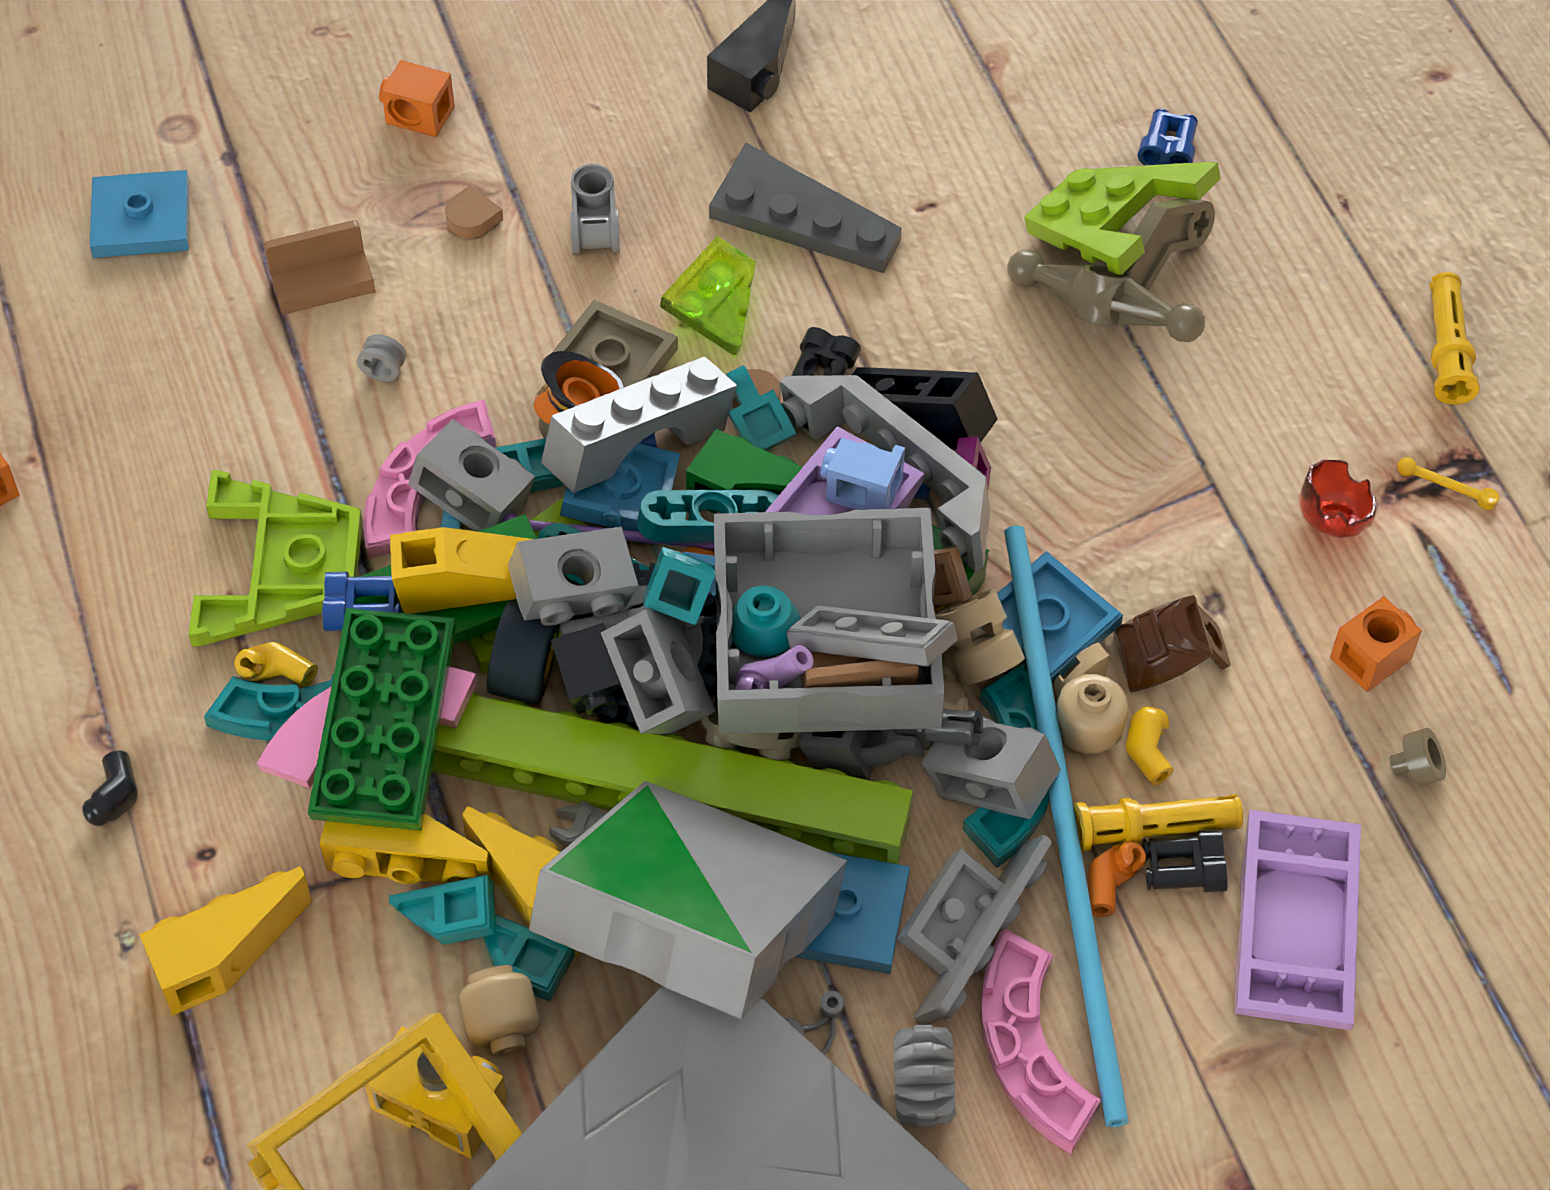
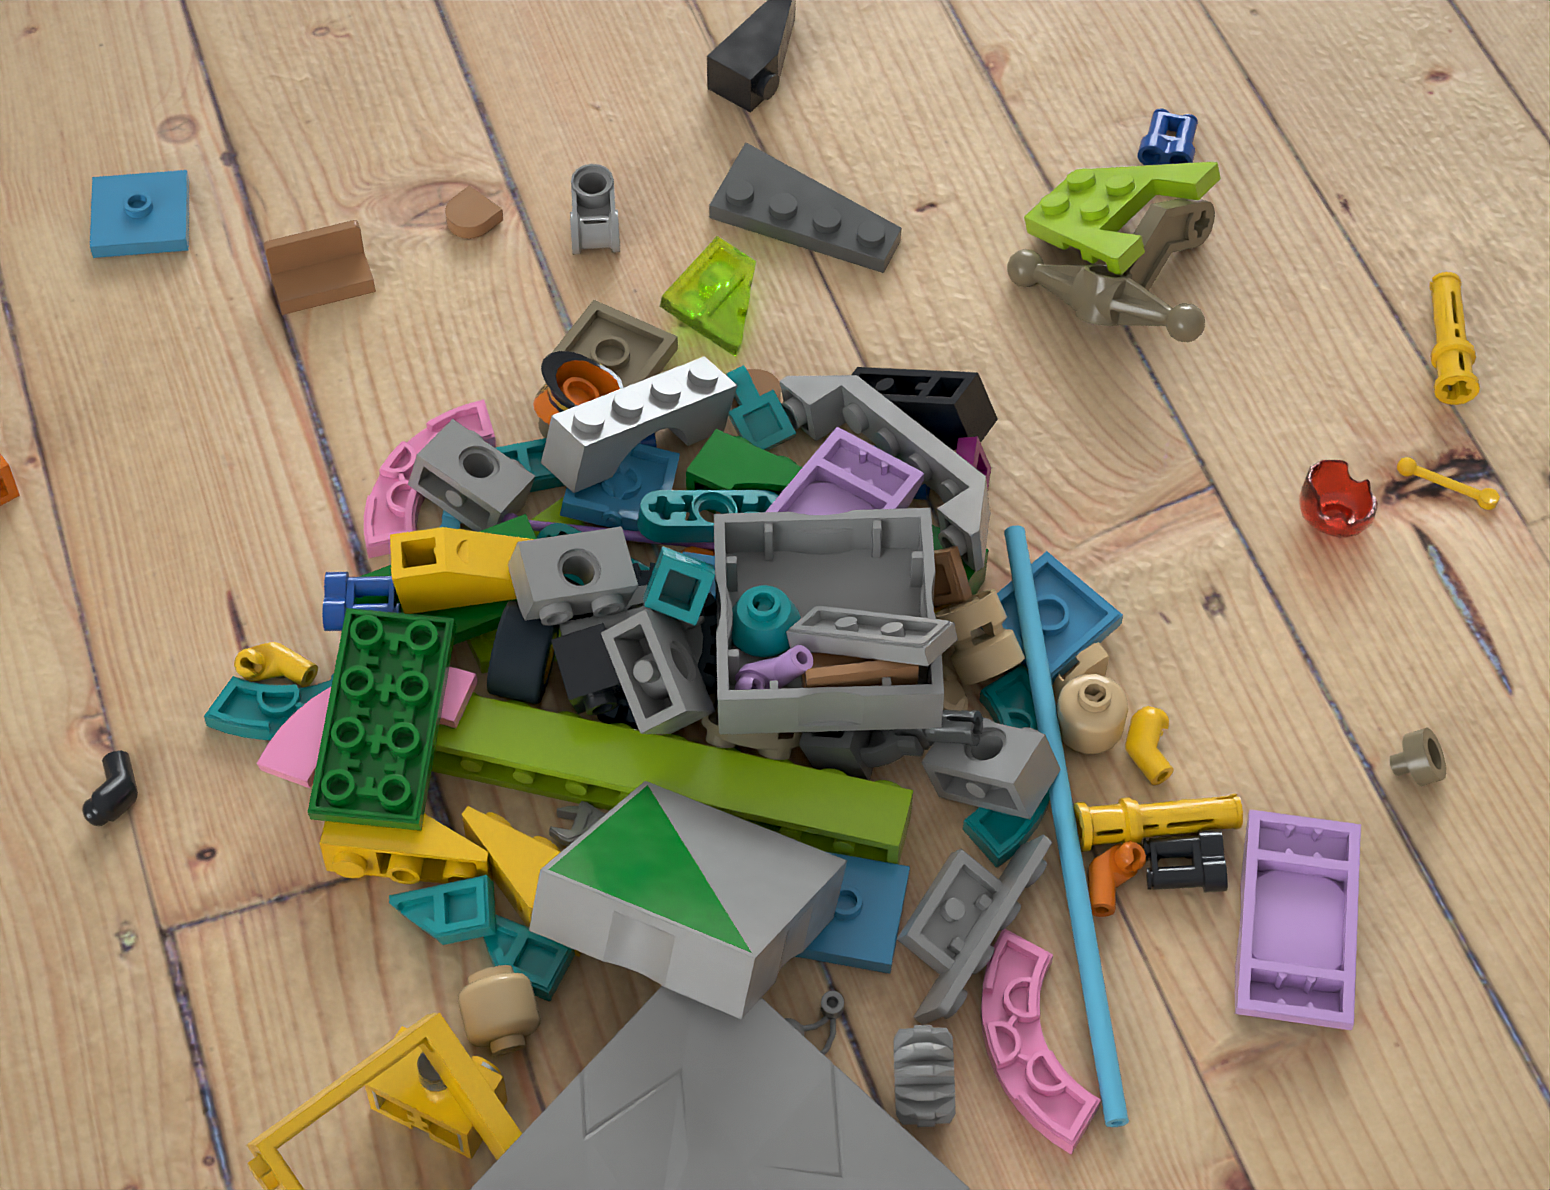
yellow slope [139,866,312,1016] -> none
lime wing [188,470,363,646] -> none
light grey bush [357,334,407,382] -> none
orange brick [379,60,455,137] -> none
black piece [791,327,861,376] -> none
light blue brick [820,438,905,510] -> none
reddish brown piece [1113,595,1231,693] -> none
orange brick [1330,596,1422,692] -> none

